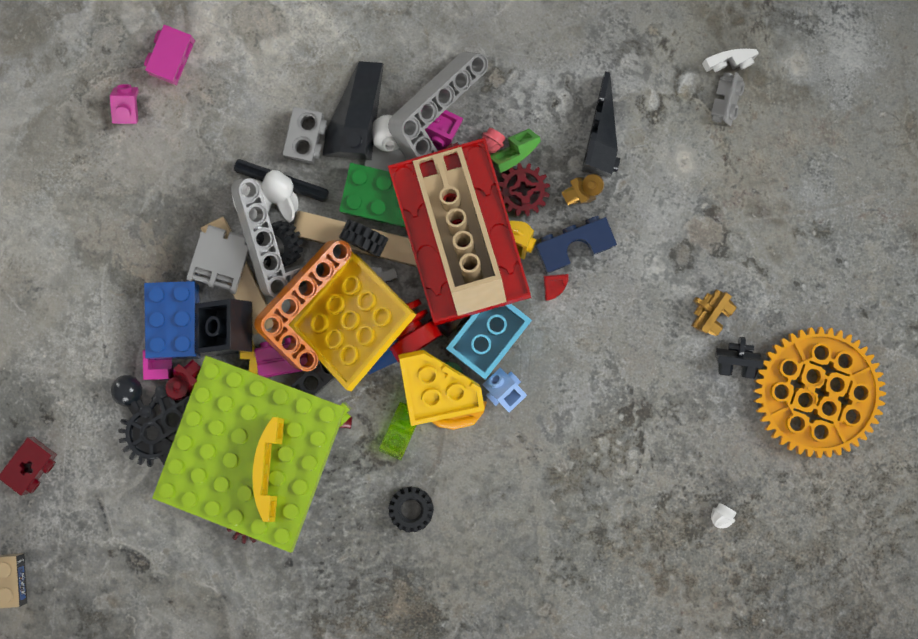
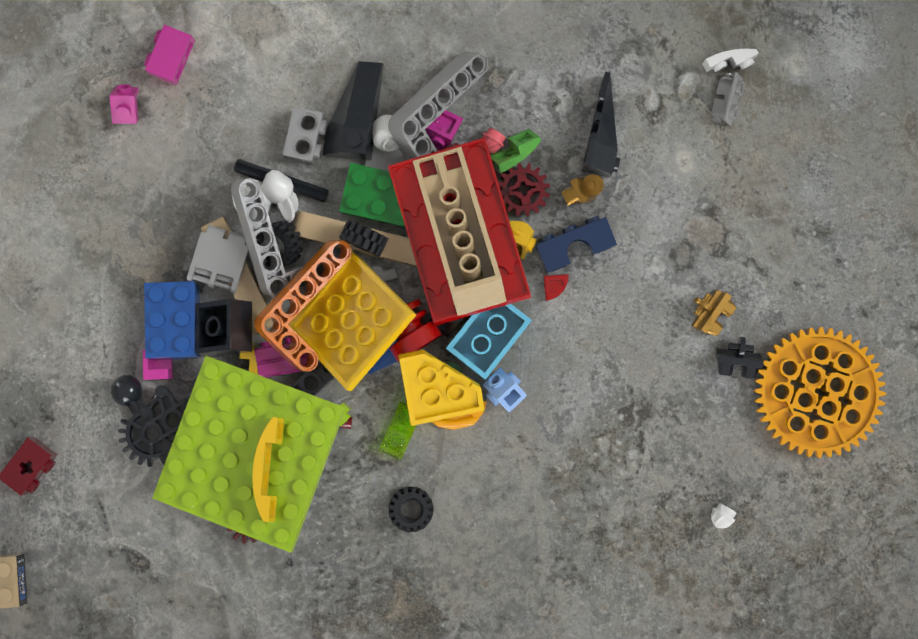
dark red hips [165,359,201,400] -> none

